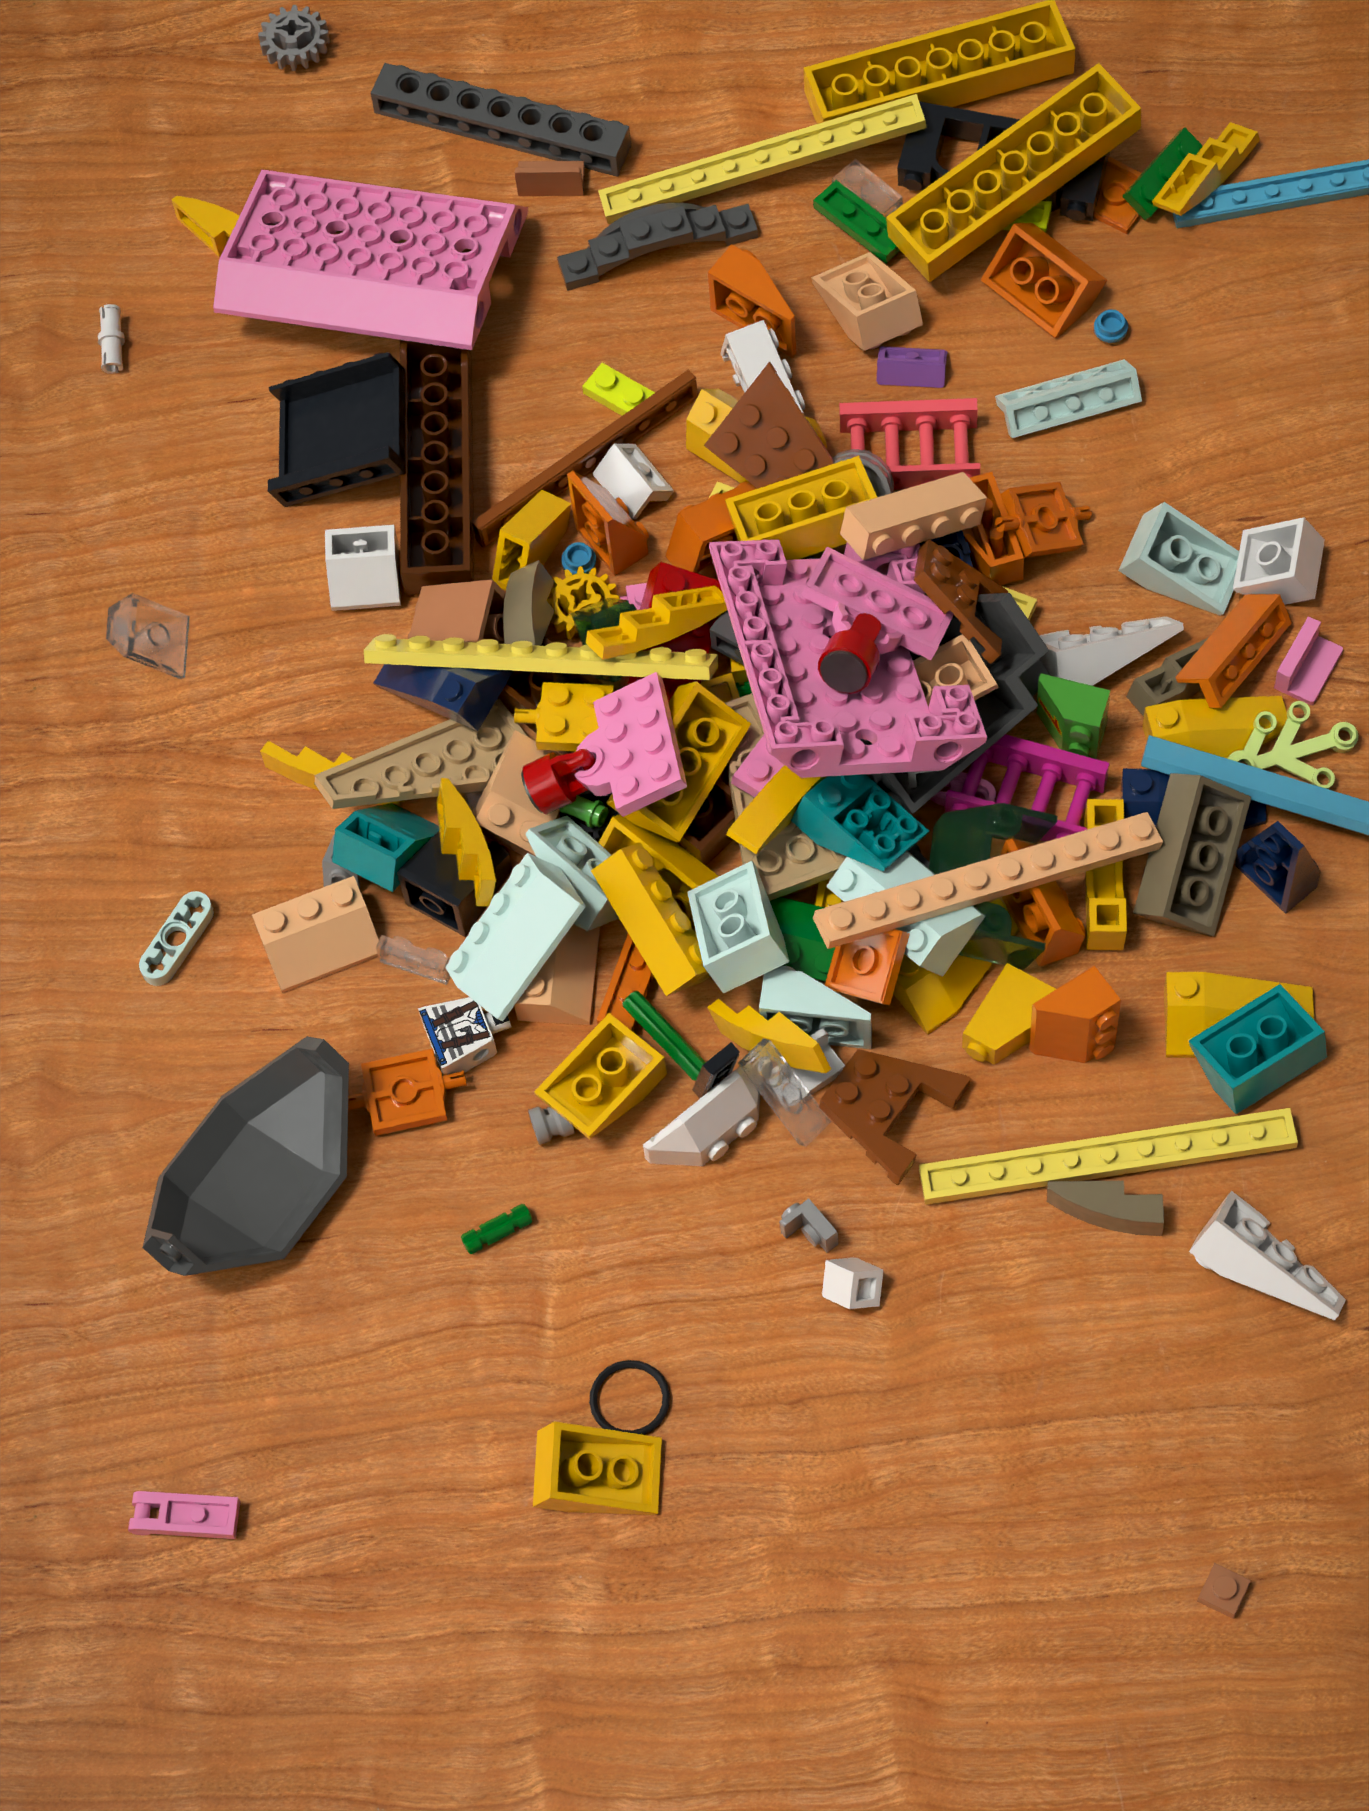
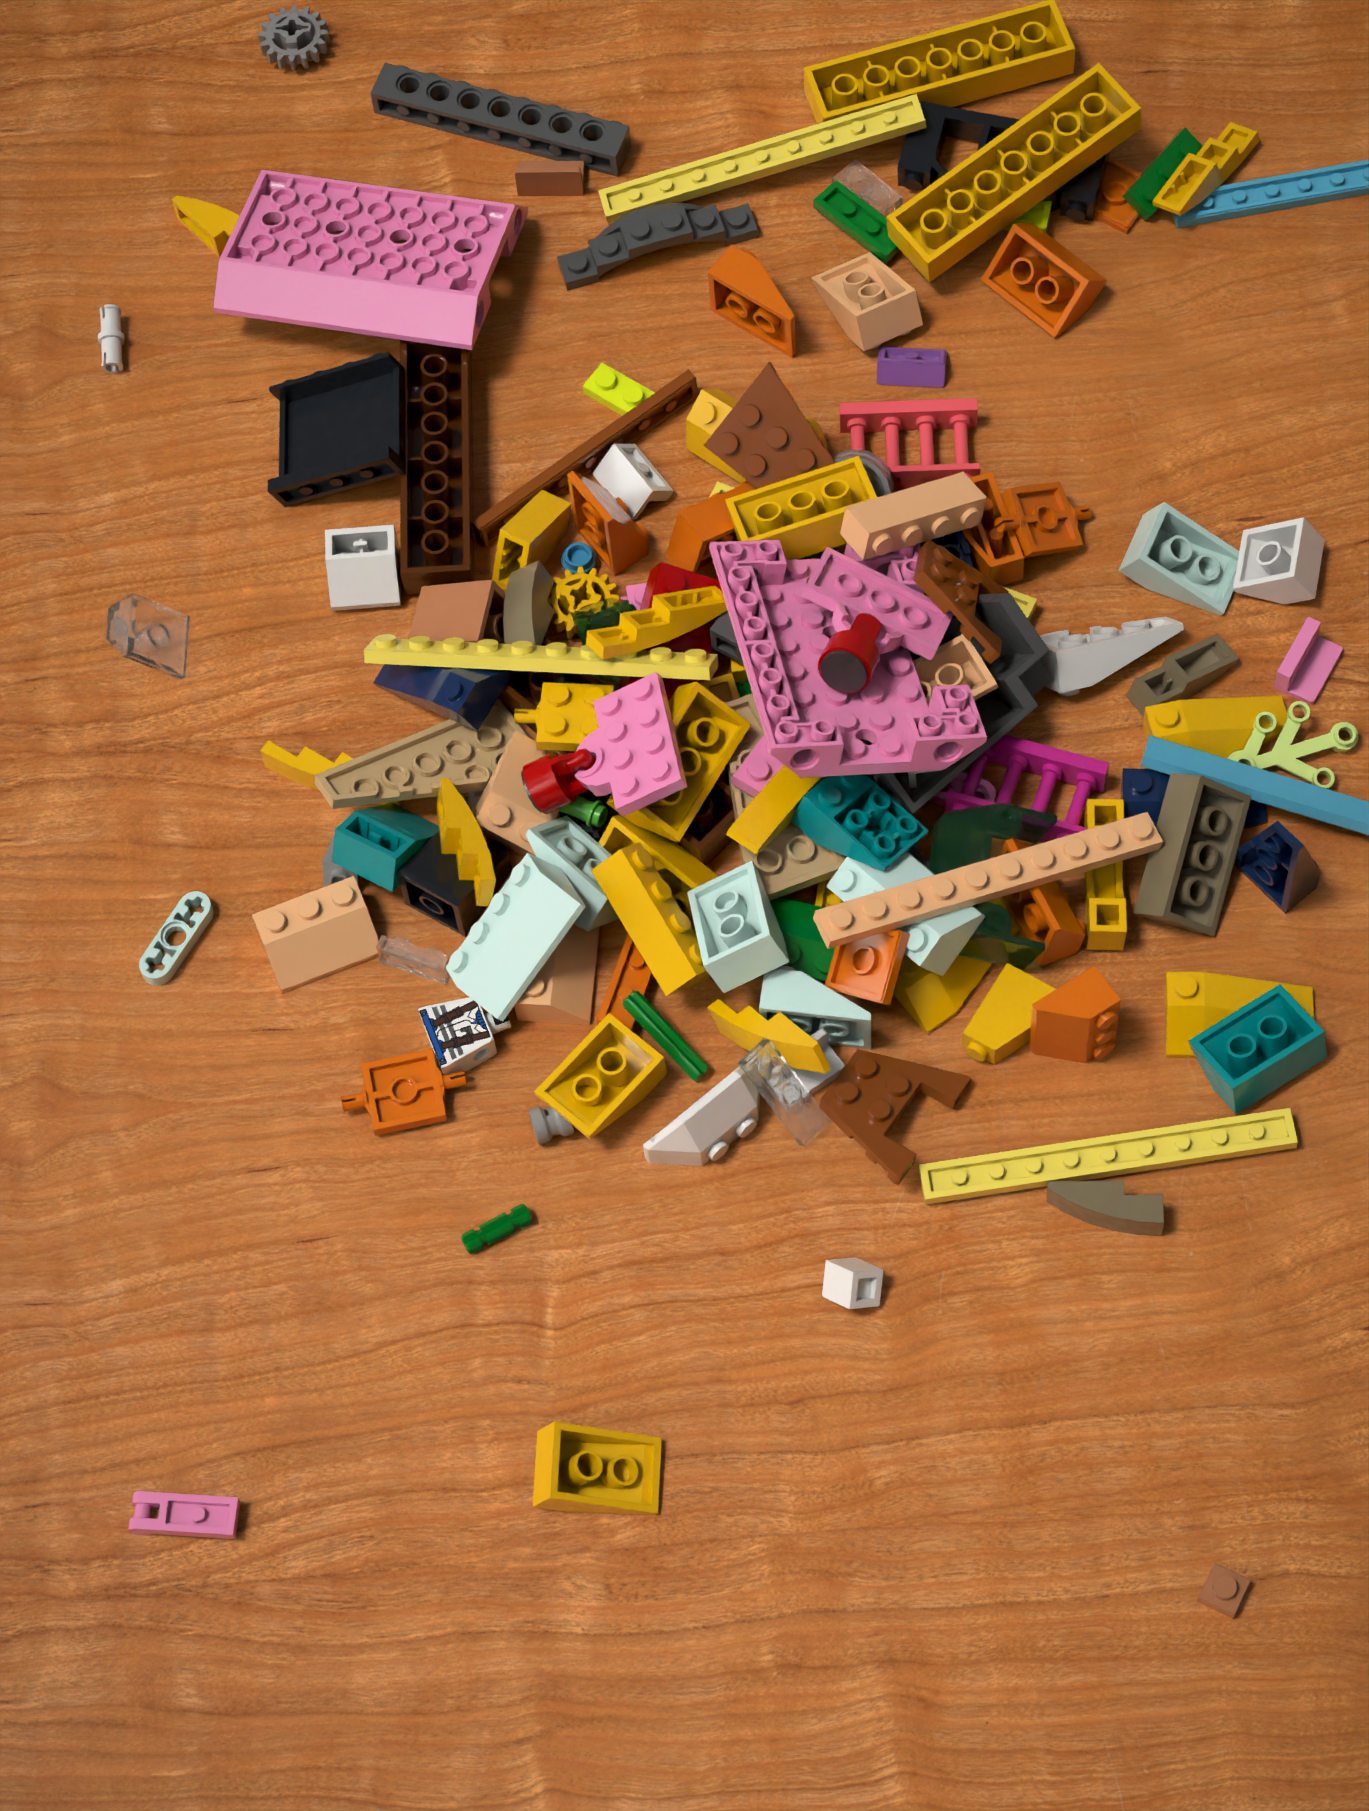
dark grey panel [142,1036,349,1276] -> none
black tyre [589,1360,670,1435] -> none
black tile [692,1042,740,1099] -> none
white wedge [720,320,805,413] -> none
light grey bracket [779,1198,839,1253] -> none
light aqua fence [995,359,1142,438] -> none
bright green slope [1036,673,1111,759] -> none
dark azure plate [1094,310,1128,343] -> none
orange panel [1175,594,1292,708] -> none
white wedge [1189,1191,1346,1320] -> none

